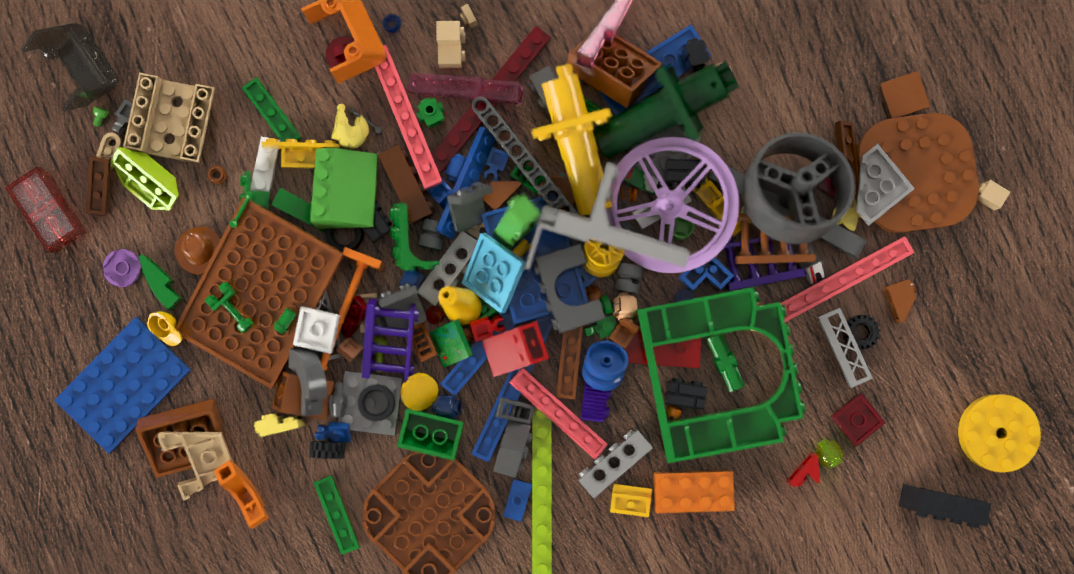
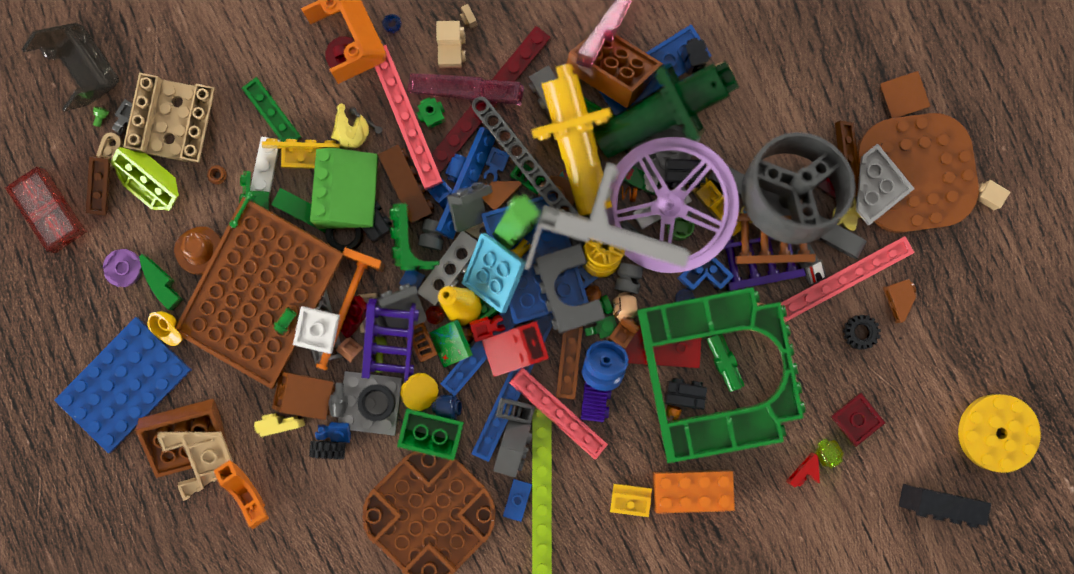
green bar [205,282,254,334] -> none
dark grey arch [288,347,327,416] -> none
green plate [313,475,360,555] -> none
light grey brick [578,429,653,498] -> none
light grey fence [817,308,873,388] -> none

